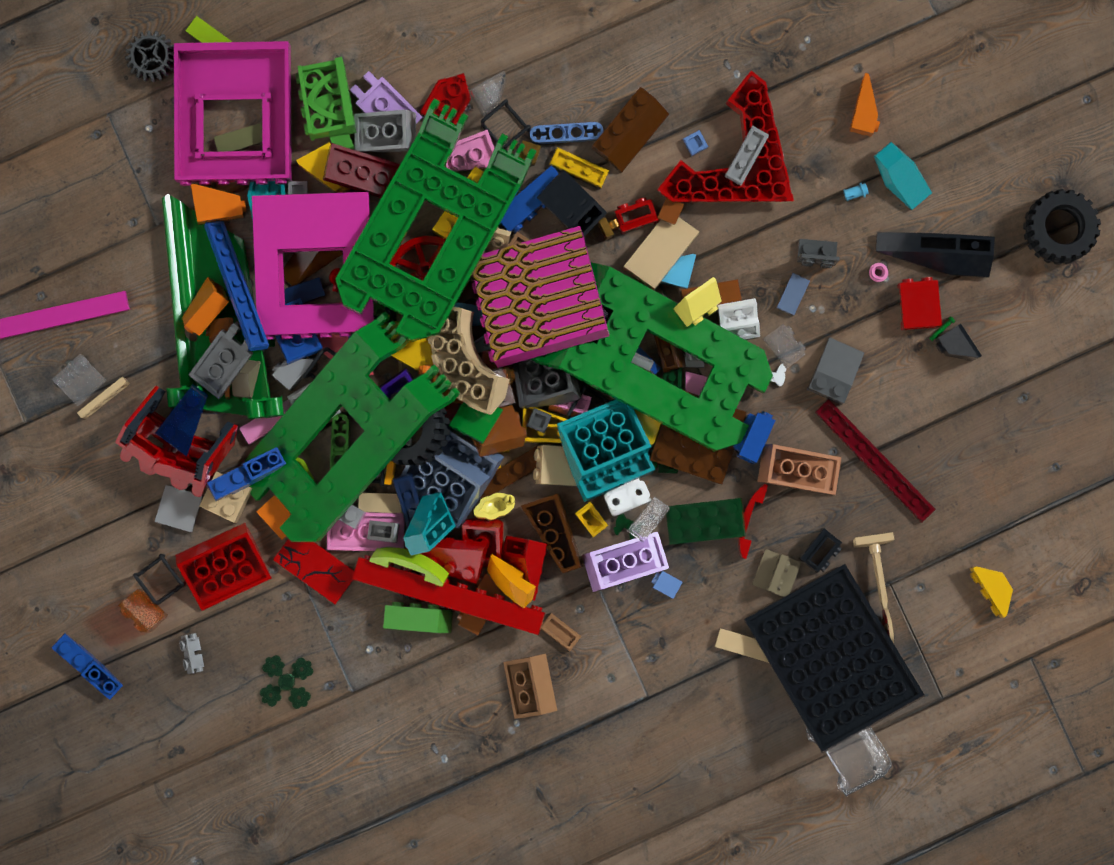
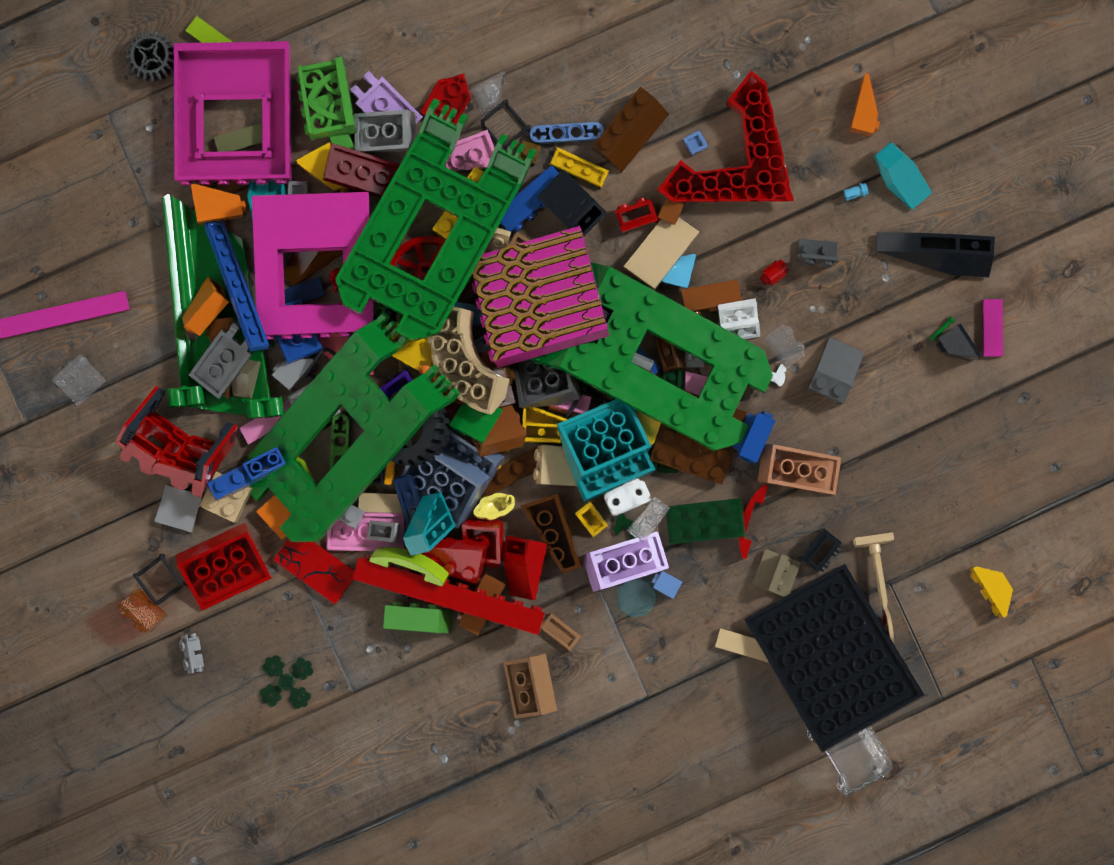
blue slope [51,633,123,700] -> none
tan tile [77,377,130,419] -> none
clear blue wedge [156,384,208,456] -> none
light orange slope [487,554,536,608] -> none
dark grey tile [527,408,552,434] -> none
pearl gold tile [597,217,620,240] -> none
light yellow slope [674,277,722,327] -> none
light grey tile [724,126,769,186] -> none
sand blue tile [776,273,810,316] -> none
dark red tile [814,399,936,523] -> none
bright pink plate [869,263,888,282] -> none
red panel [897,277,942,330] -> none
black tyre [1023,189,1101,265] -> none
none -> clear light blue tile [617,579,656,617]
none -> red brick [760,259,789,286]
none -> dark pink tile [982,299,1003,357]

